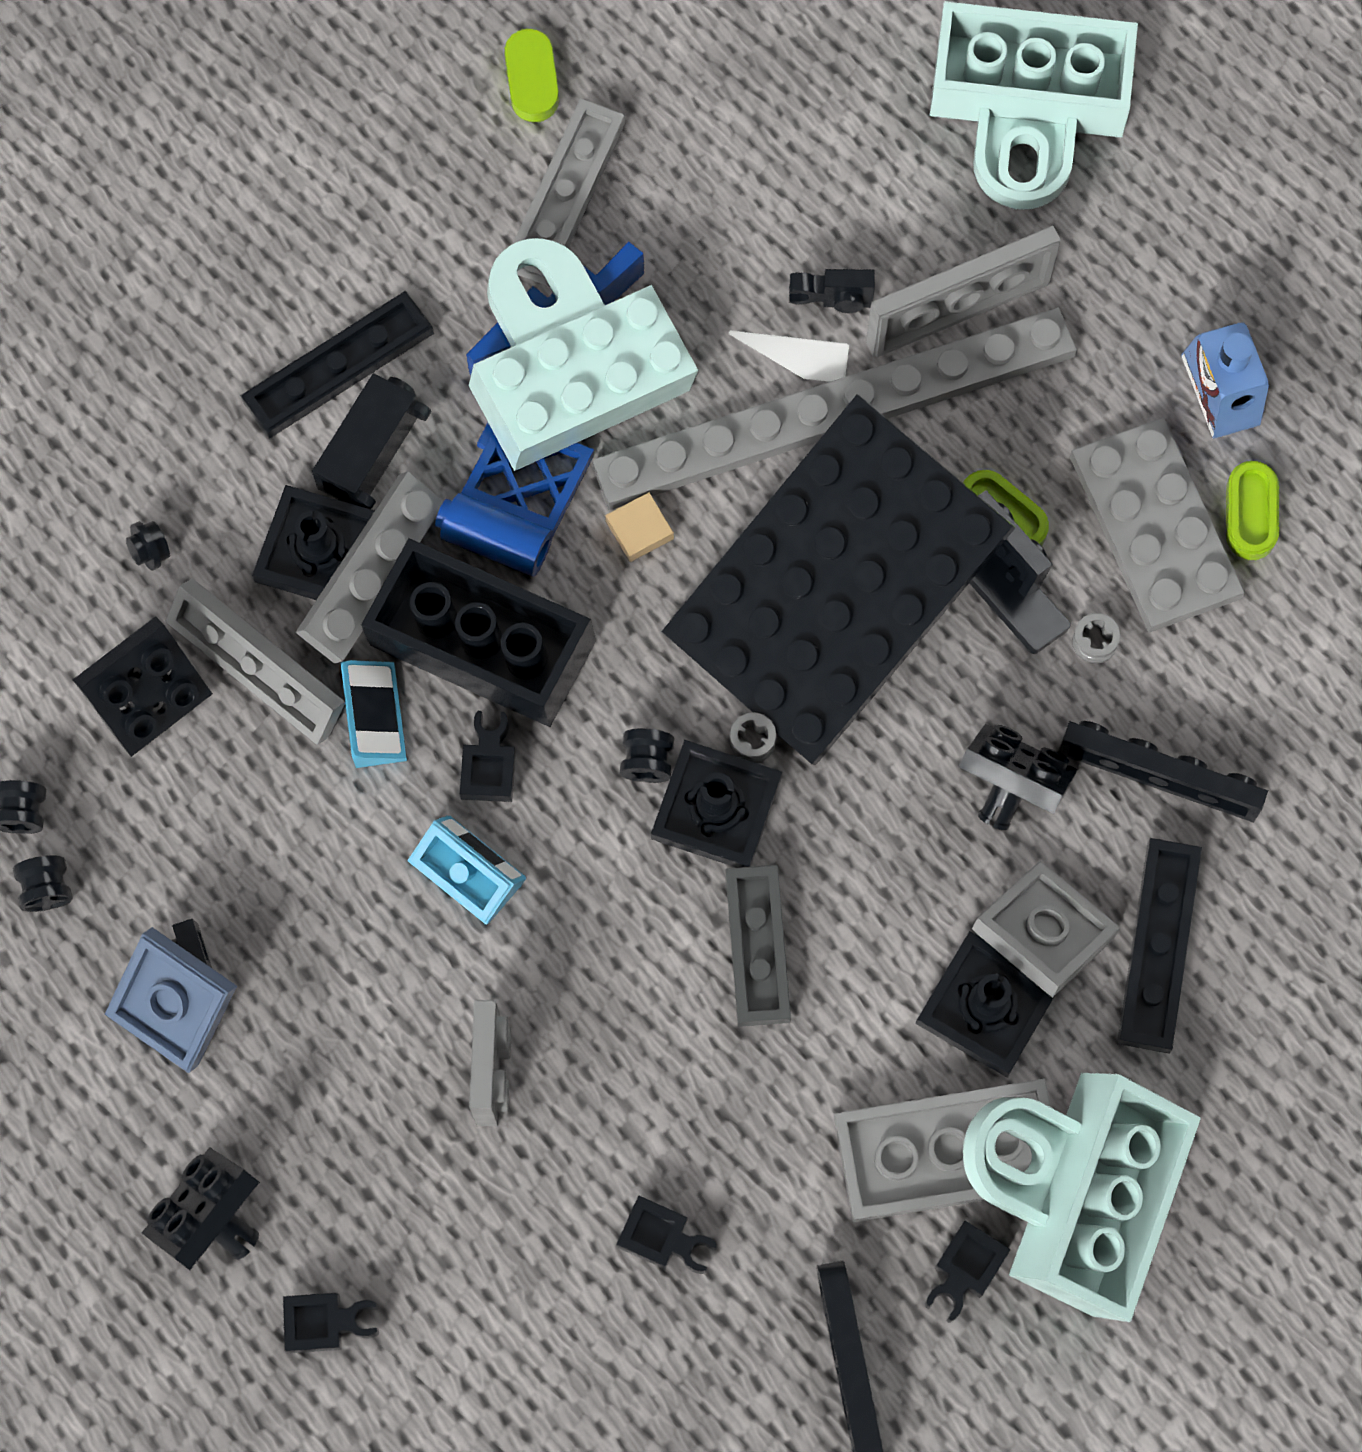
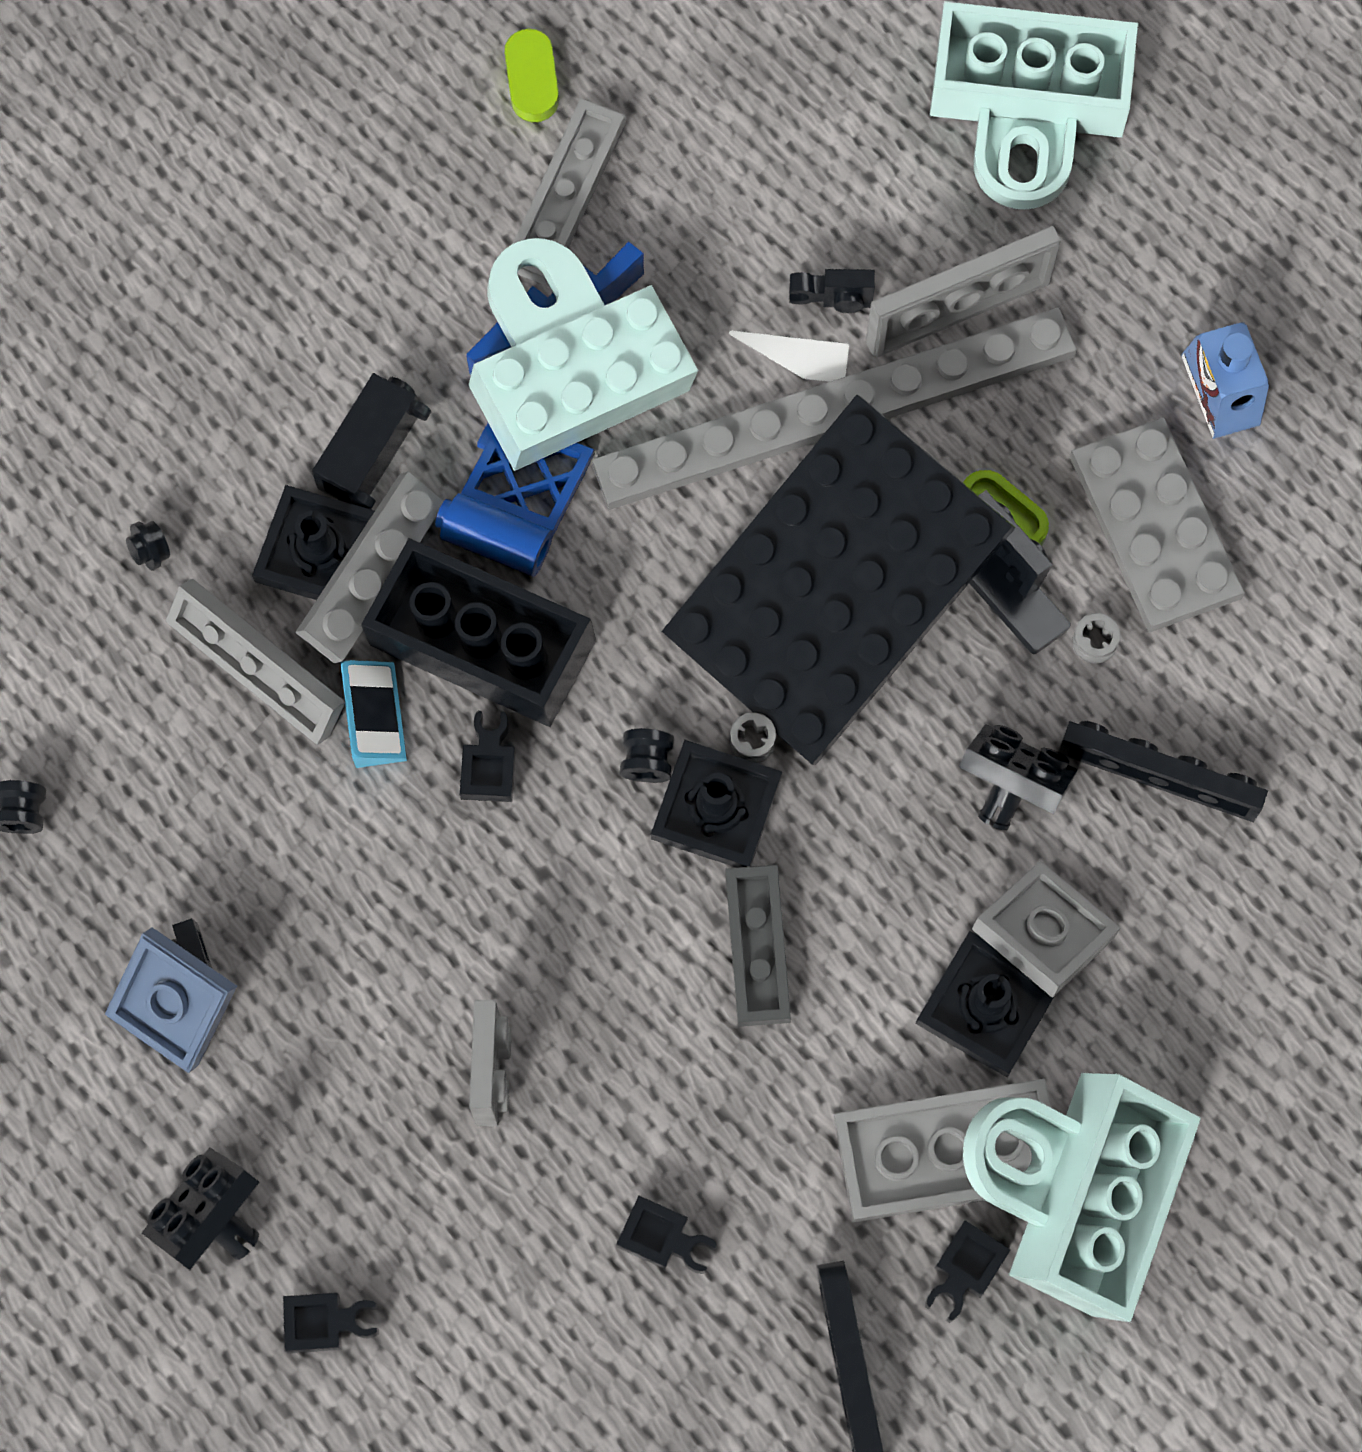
black wheel [13,855,73,912] -> none
black plate [73,616,213,757] -> none
black tile [240,290,434,439] -> none
medium azure slope [407,816,526,925] -> none
tan tile [605,492,674,562] -> none
black plate [1117,838,1202,1054] -> none
lime tile [1226,461,1279,560] -> none

